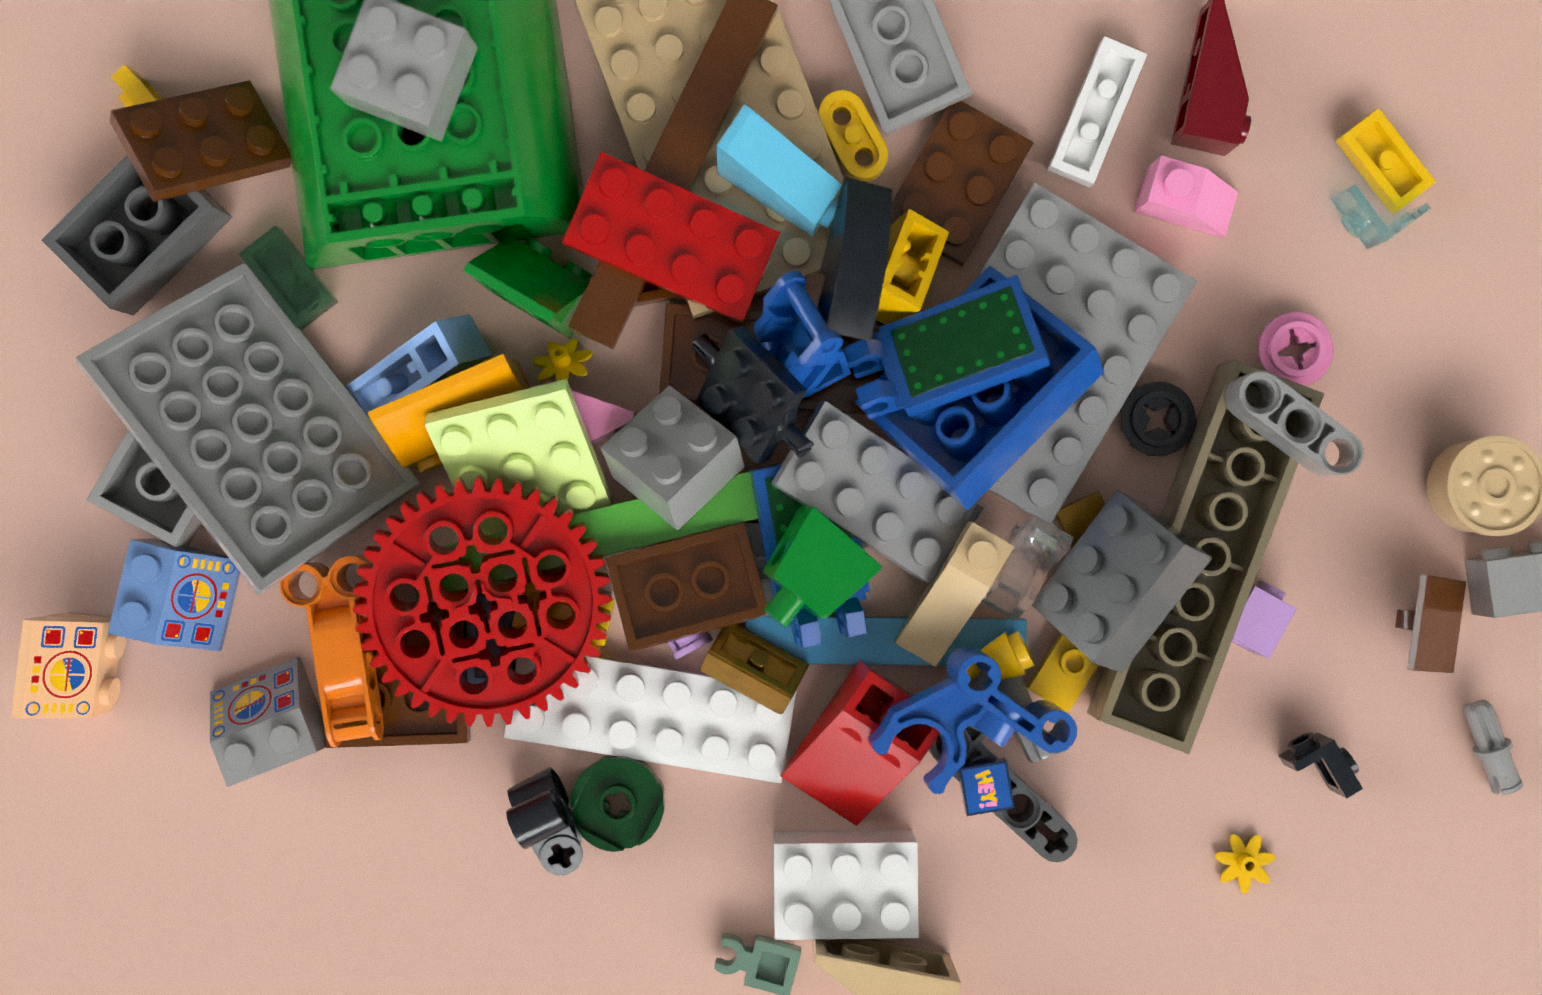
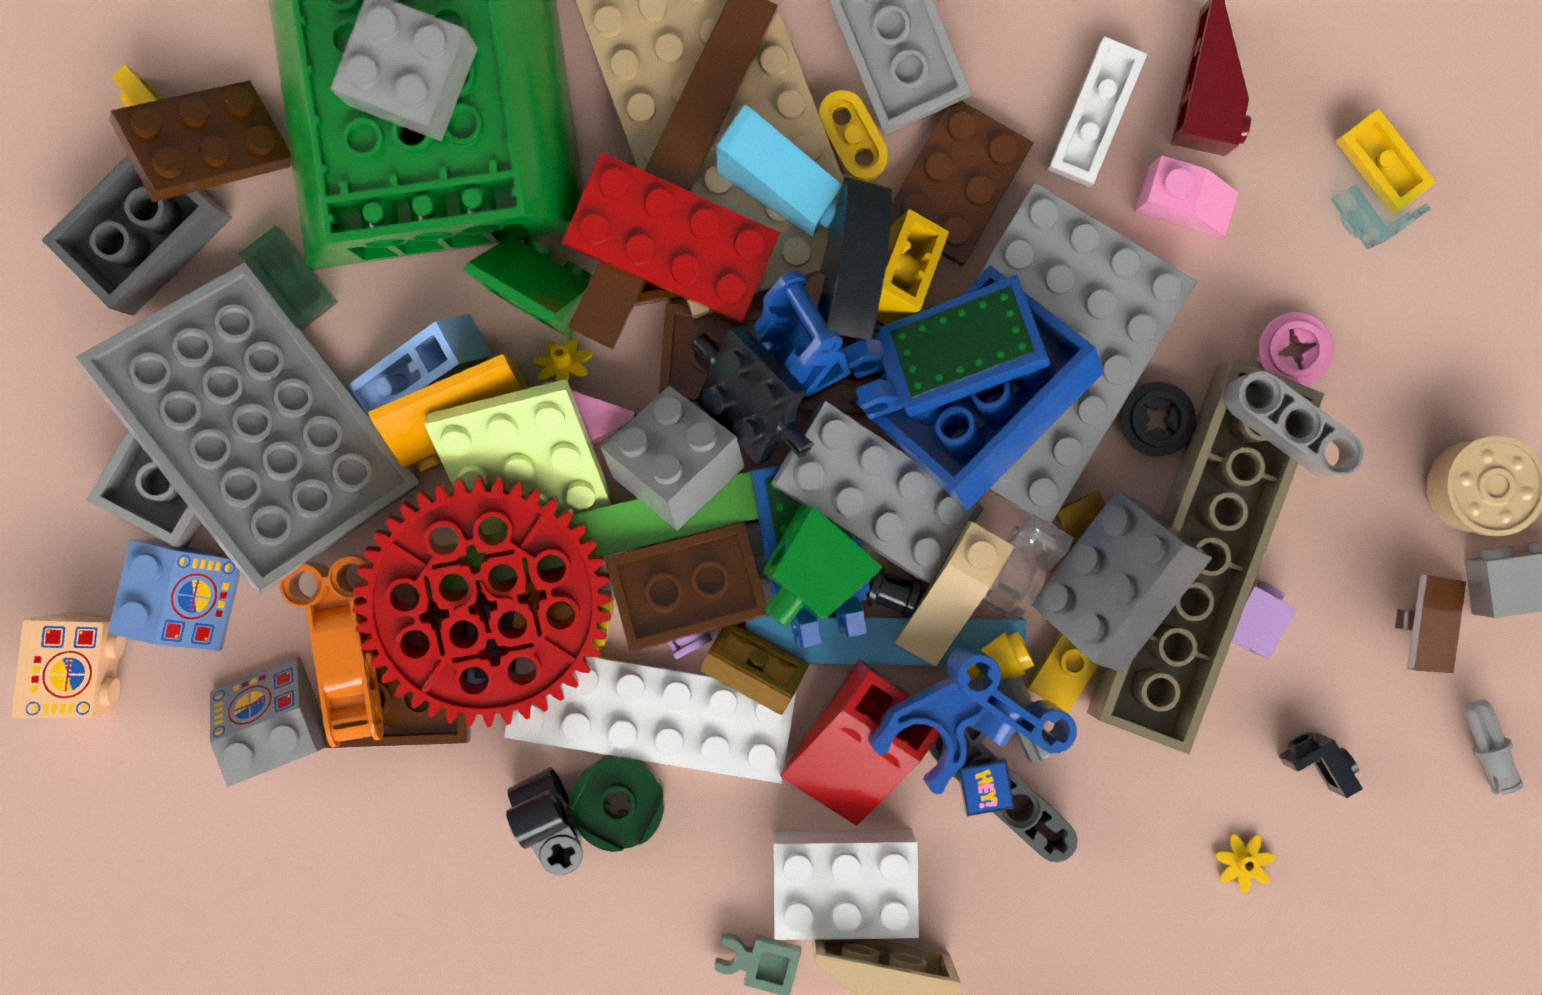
none -> black bush [864,567,922,619]

